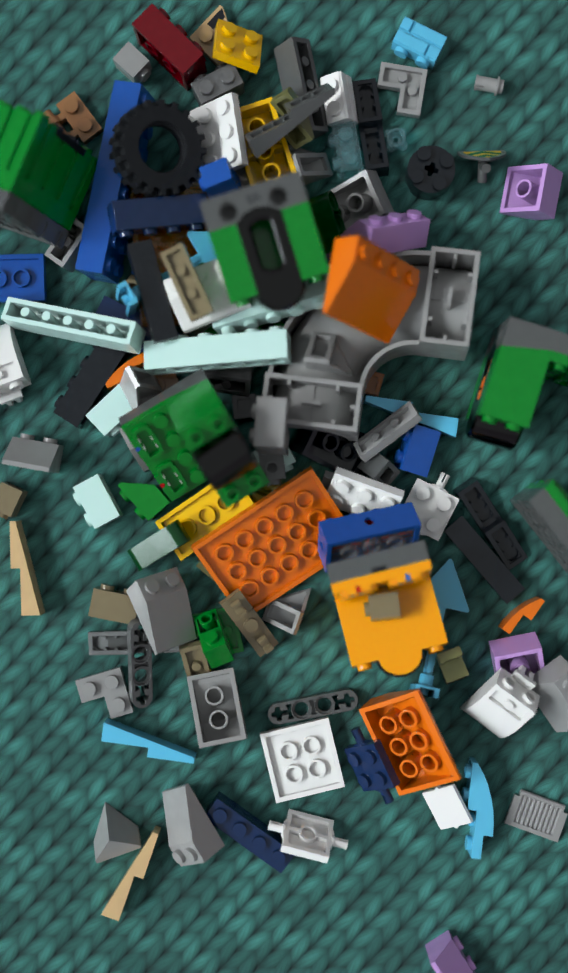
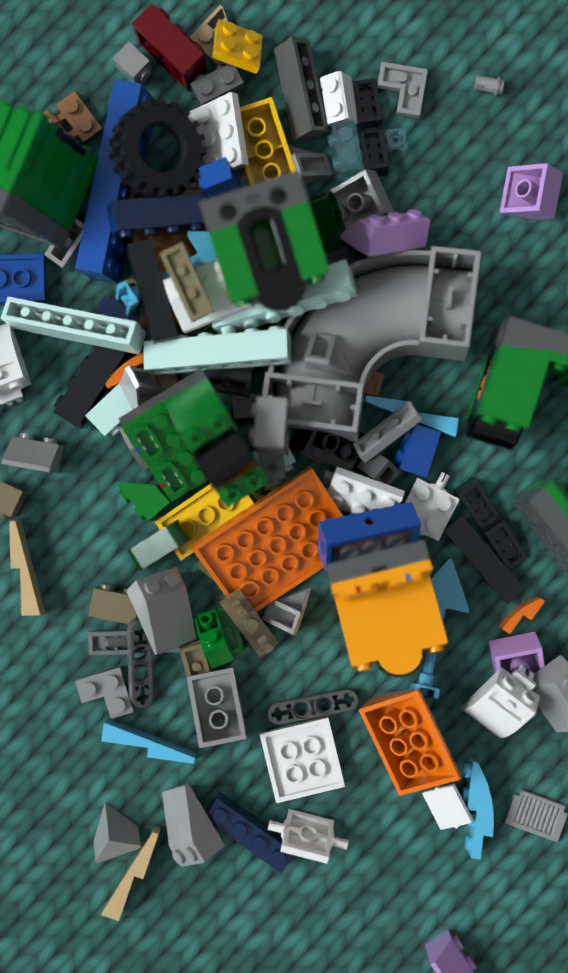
light aqua brick [73,474,123,529] -> none
dark grey slope [244,83,336,158] -> none
olive slope [270,87,314,150] -> none
orange slope [322,235,420,343] -> none
dark blue plate [344,726,400,804] -> none
dark tan brick [364,592,401,622] -> none
medium azure brick [391,16,447,69] -> none
black brick [405,146,455,200] -> none
olive slope [436,646,469,685] -> none
shield [457,150,507,183] -> none

